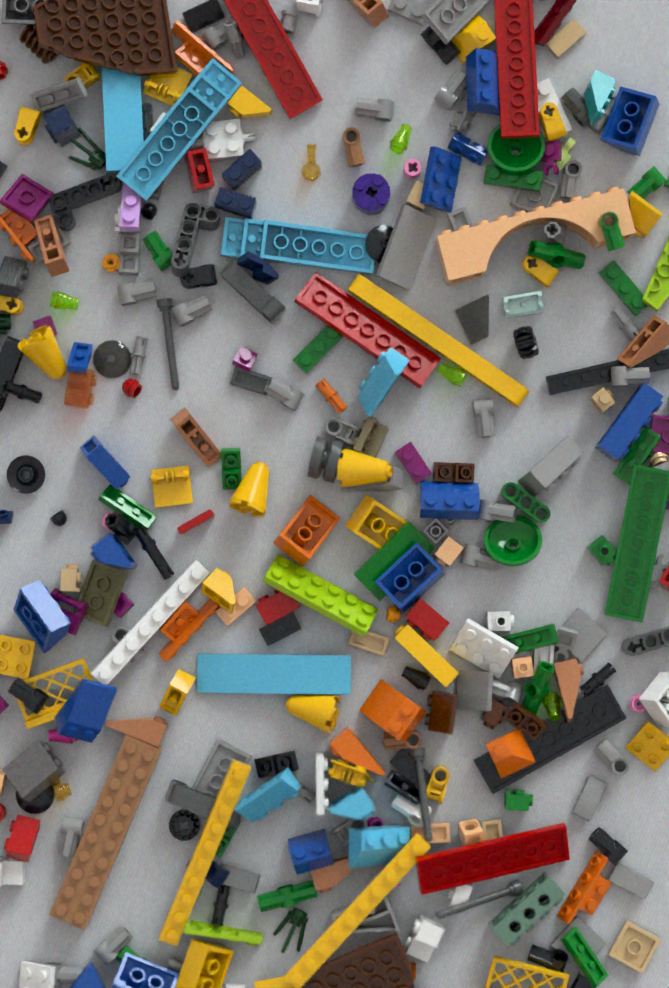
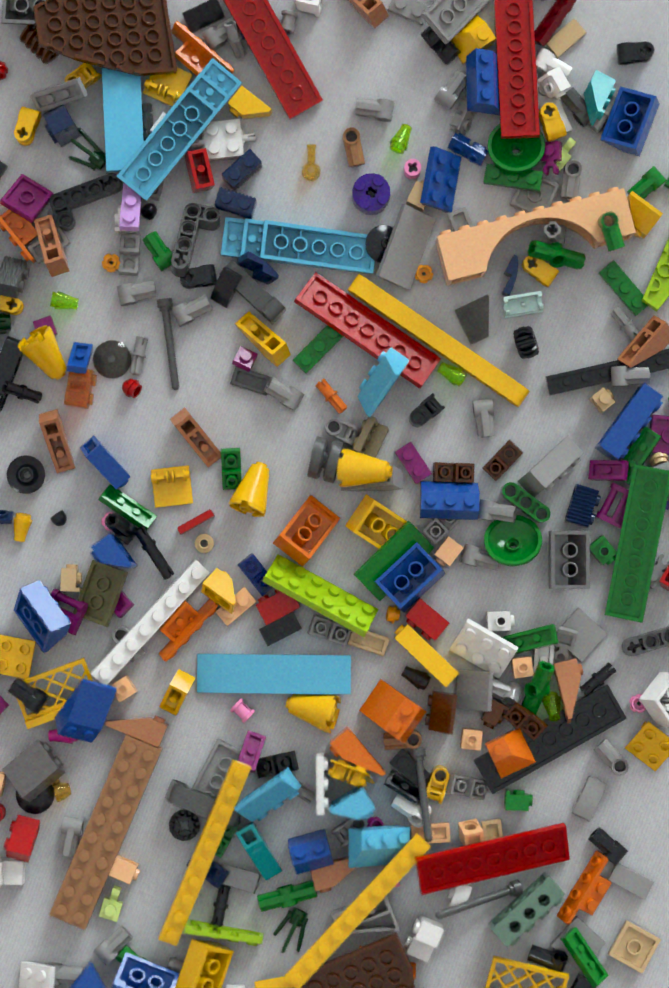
none -> yellow cone [13,513,33,542]
none -> nougat slope [39,409,75,473]
none -> yellowish green plate [99,885,123,922]
none -> light nougat brick [109,855,140,884]
none -> light nougat brick [111,675,138,703]
none -> tan plate [195,534,214,553]
none -> black slope [210,266,242,308]
none -> bright pink bush [230,698,255,723]
none -> yellow slope [235,311,291,367]
none -> teal slope [236,821,282,881]
none -> clear blue slope [237,553,273,596]
none -> magenta plate [237,730,266,773]
none -> light grey slope [307,615,351,646]
none -> black piece [409,393,445,427]
none -> light orange plate [415,265,433,283]
none -> light grey slope [446,773,487,800]
none -> light nougat brick [460,728,483,751]
none -> reddish brown slope [482,439,523,481]
none -> dark blue slope [502,254,518,297]
none -> white piece [536,48,572,78]
none -> white brick [537,67,571,100]
none -> flat silver slope [549,531,590,589]
none -> dark blue brick [564,484,601,528]
none -> magenta plate [588,460,629,481]
none -> magenta plate [596,482,629,529]
none -> black piece [617,41,654,65]

